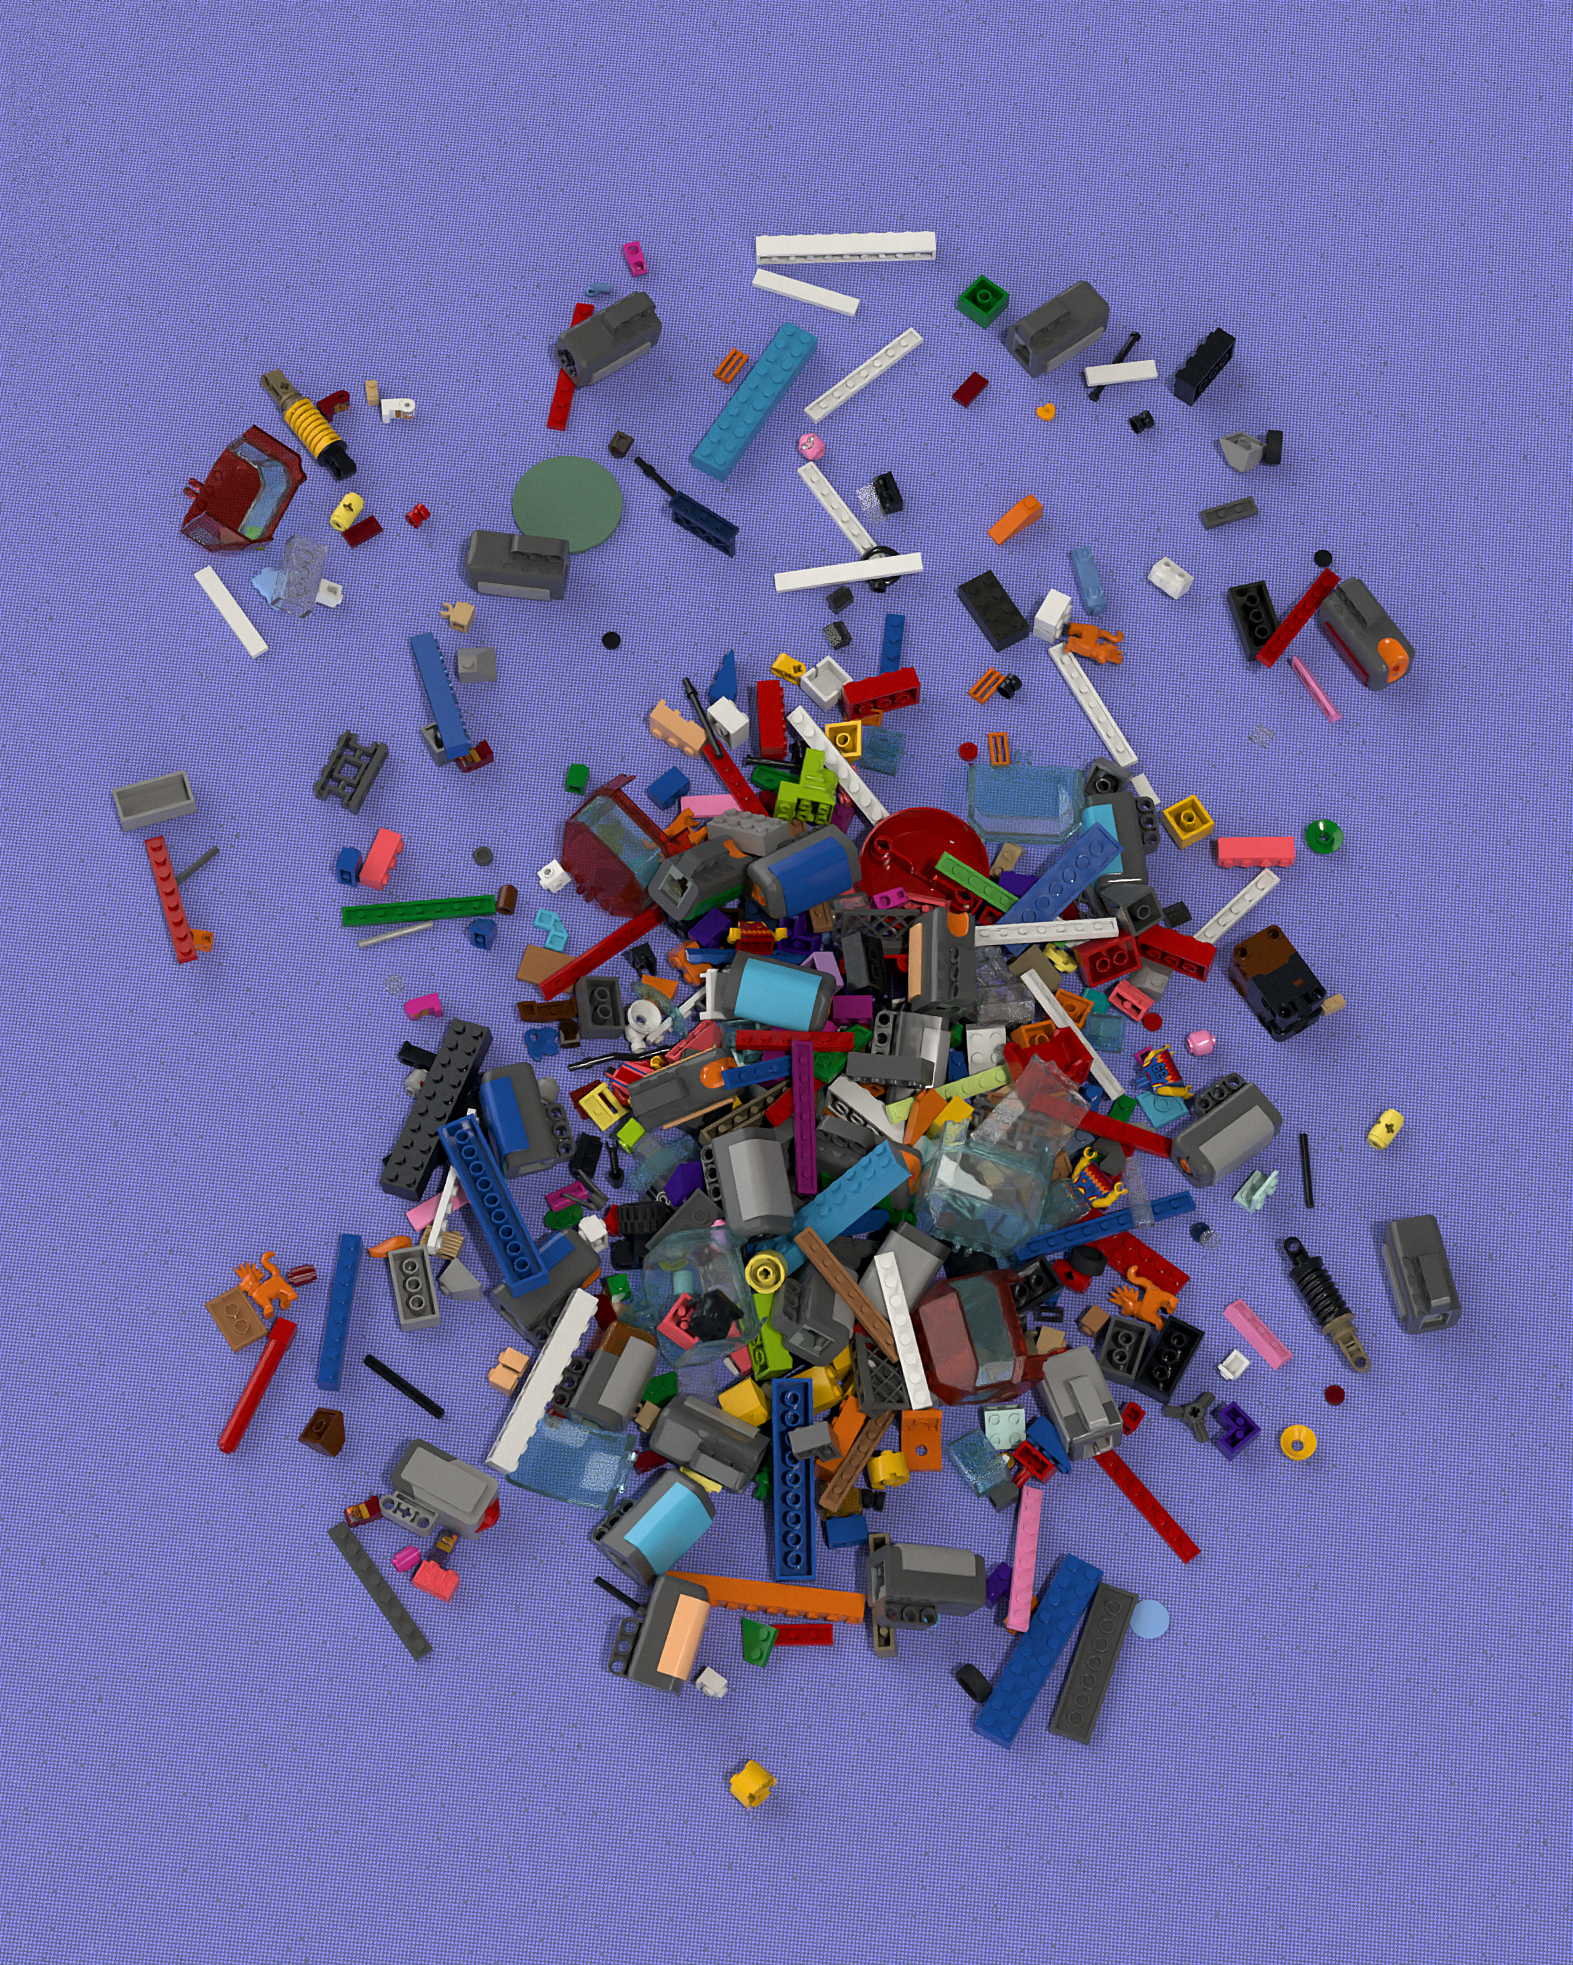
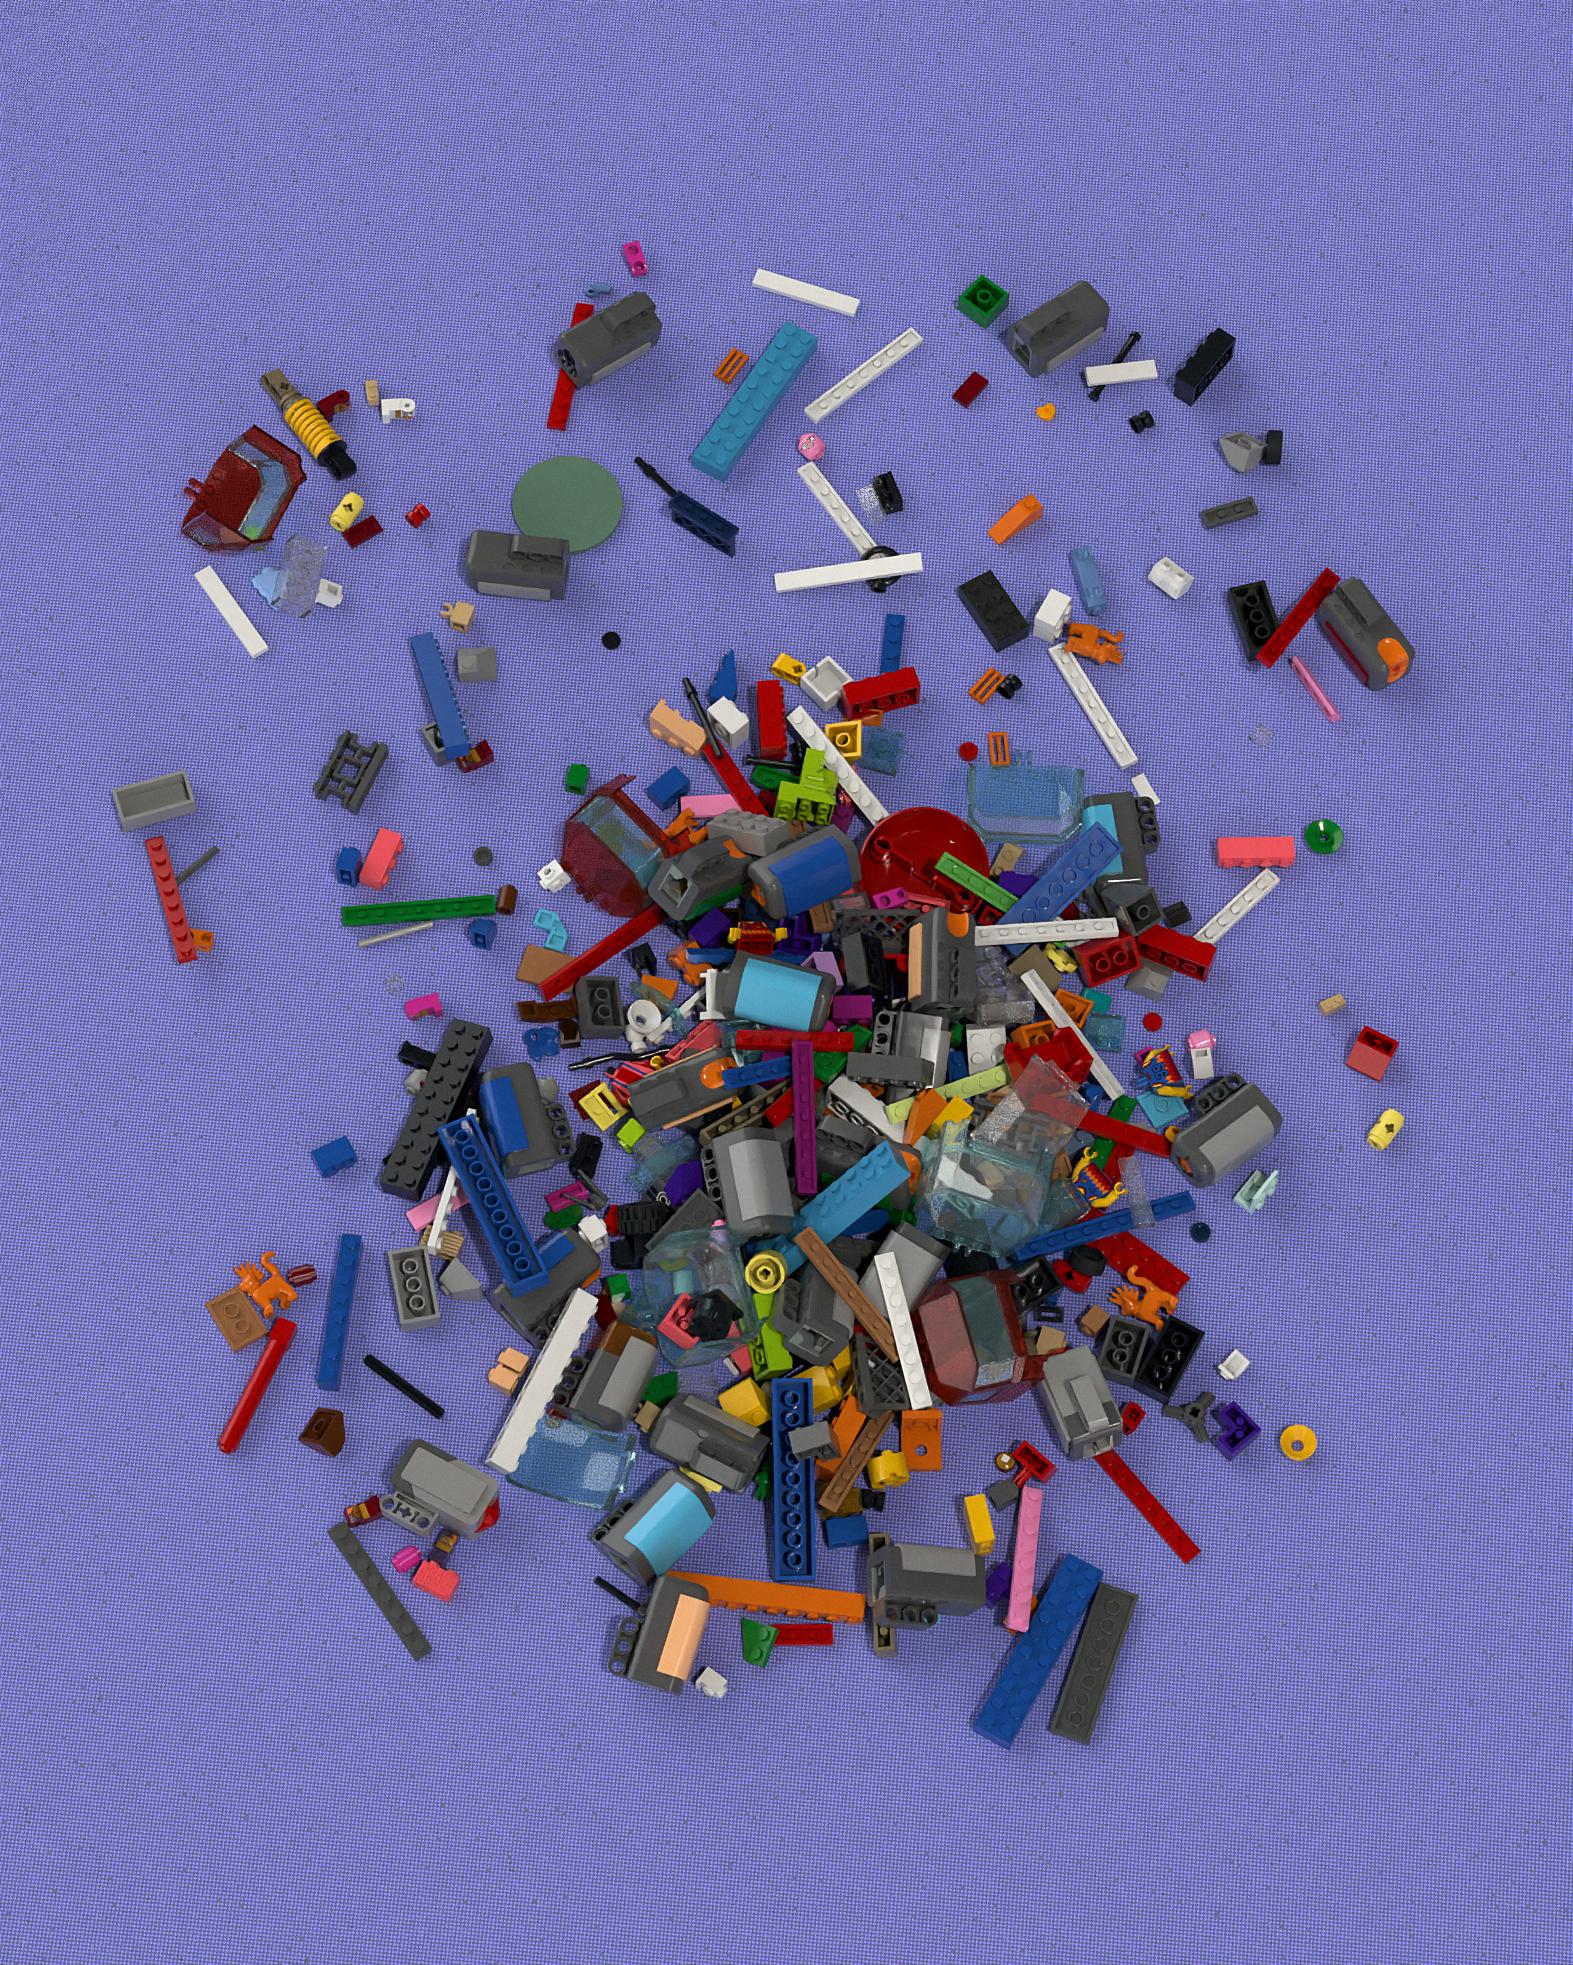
orange arm [368,1235,412,1258] -> none
black brick [606,1140,625,1189] -> none
dark brown plate [607,430,634,458] -> none
dark red leg [630,1450,668,1475] -> none
yellow brick [730,1759,777,1809] -> none
white brick [756,231,936,265] -> none
clear smoke piece [823,620,852,651] -> none
clear smoke piece [826,585,854,615] -> none
clear light blue brick [944,1427,1012,1499] -> none
black tyre [955,1663,992,1703] -> none
light aqua bracket [982,1403,1026,1450] -> none
blue slope [1025,1415,1072,1476] -> none
flat silver slope [1079,756,1134,797] -> none
dark grey tile [1092,1137,1127,1177] -> none
coral brick [1108,979,1155,1023] -> none
light blue piece [1130,1600,1170,1639] -> none
yellow brick [1161,794,1215,850] -> none
clear tile [1200,1230,1221,1251] -> none
bright pink slope [1223,1299,1293,1370] -> none
black piece [1228,925,1326,1042] -> none
black piece [1284,1236,1372,1374] -> none
black bar [1300,1133,1314,1208] -> none
black piece [1314,550,1332,568] -> none
dark red tile [1324,1385,1345,1406] -> none
dark grey piece [1381,1214,1462,1335] -> none
none -> blue brick [311,1136,358,1179]
none -> yellow brick [963,1494,995,1556]
none -> light orange tile [1165,1126,1181,1142]
none -> white brick [1191,1047,1214,1079]
none -> red slope [1345,1025,1399,1082]

